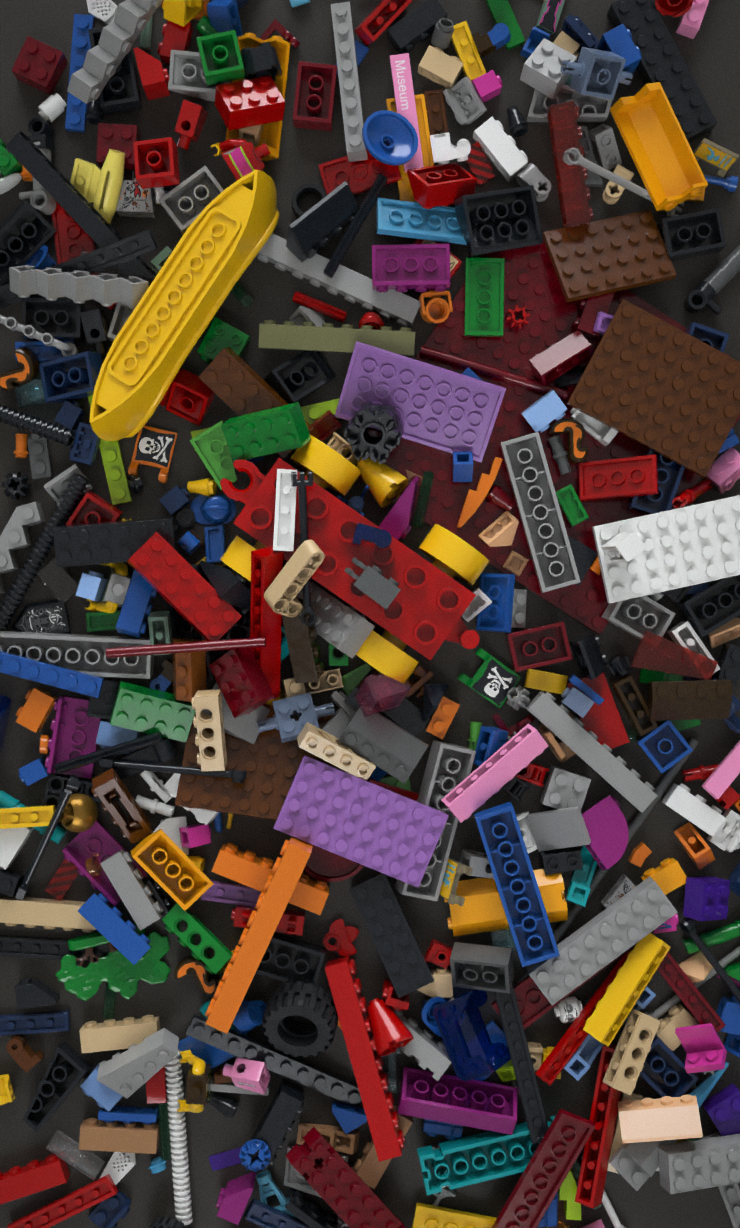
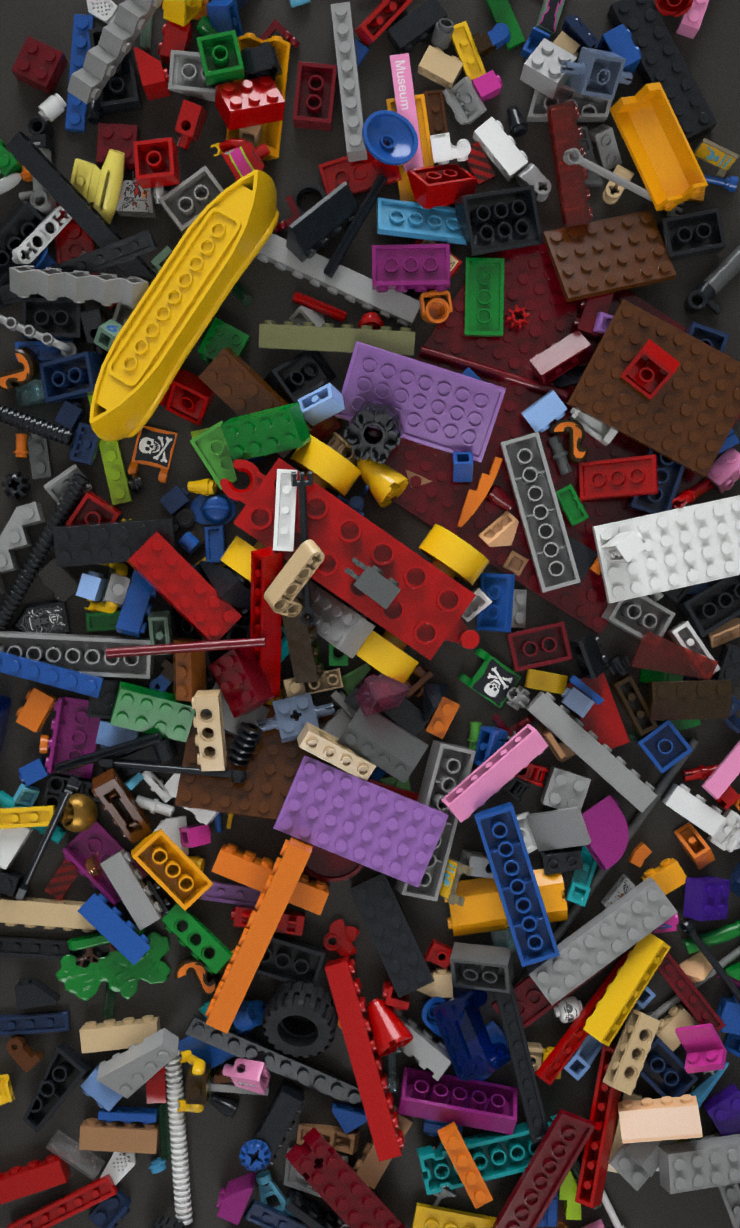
dark purple sticker [209,1147,241,1171] -> none
clear blue leg [352,523,392,549] -> none
magenta slope [379,476,419,540] -> none
clear green axle [412,471,434,528] -> none
lime slope [494,1057,516,1082] -> none
none -> white beam [11,206,72,264]
none -> medium azure tile [13,783,40,807]
none -> sand green brick [94,319,123,352]
none -> medium azure tile [124,772,144,791]
none -> black piece [227,722,263,767]
none -> dark red piece [273,195,301,234]
none -> light blue brick [298,383,345,426]
none -> orange brick [437,1122,493,1209]
none -> red slope [620,339,680,400]

